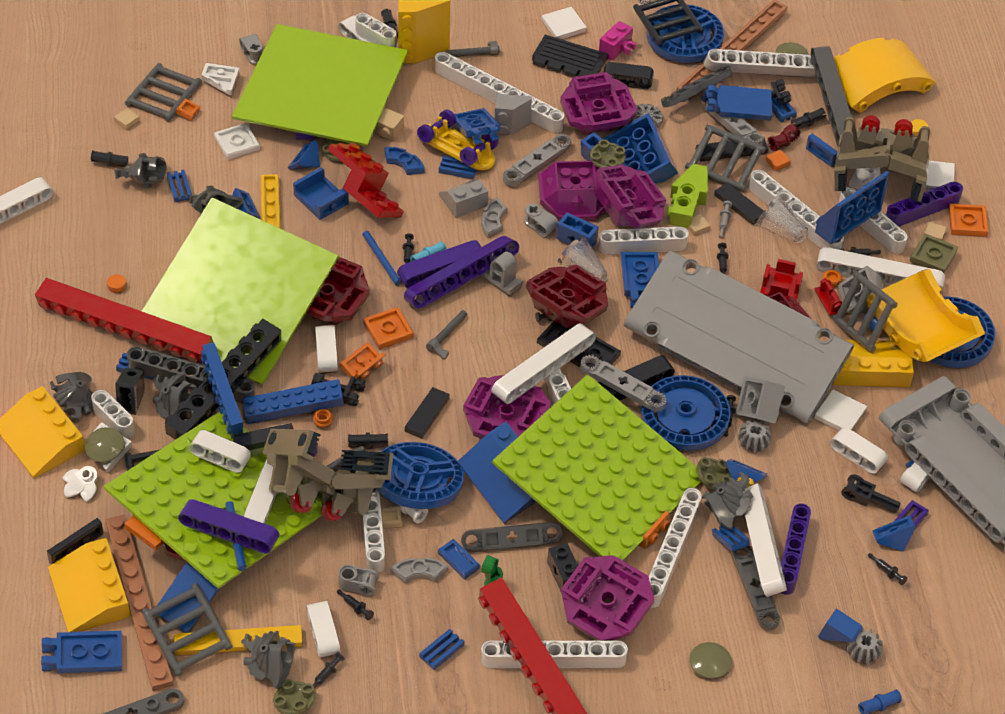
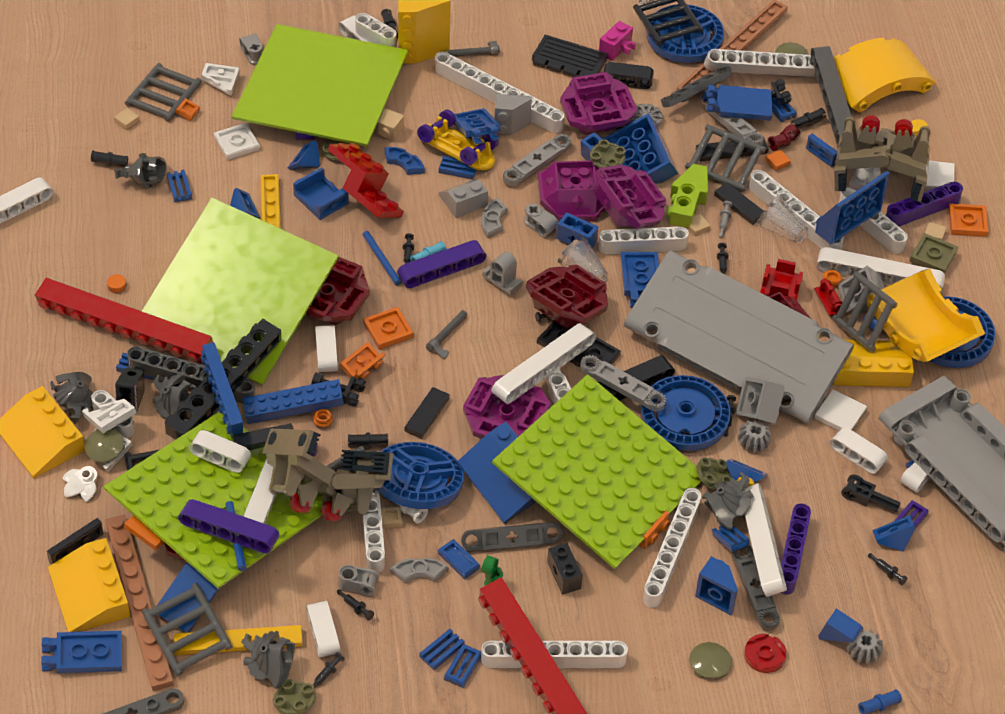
dark grey helmet [189,185,244,214] -> none
dark purple beam [404,236,520,308] -> none
white tile [541,7,587,39] -> none
magenta piece [561,555,654,641] -> none
black piece [840,247,881,256] -> none
none -> white wing [82,399,136,433]
none -> blue tile [444,644,481,688]
none -> blue slope [695,556,738,615]
none -> red tile [744,633,787,673]

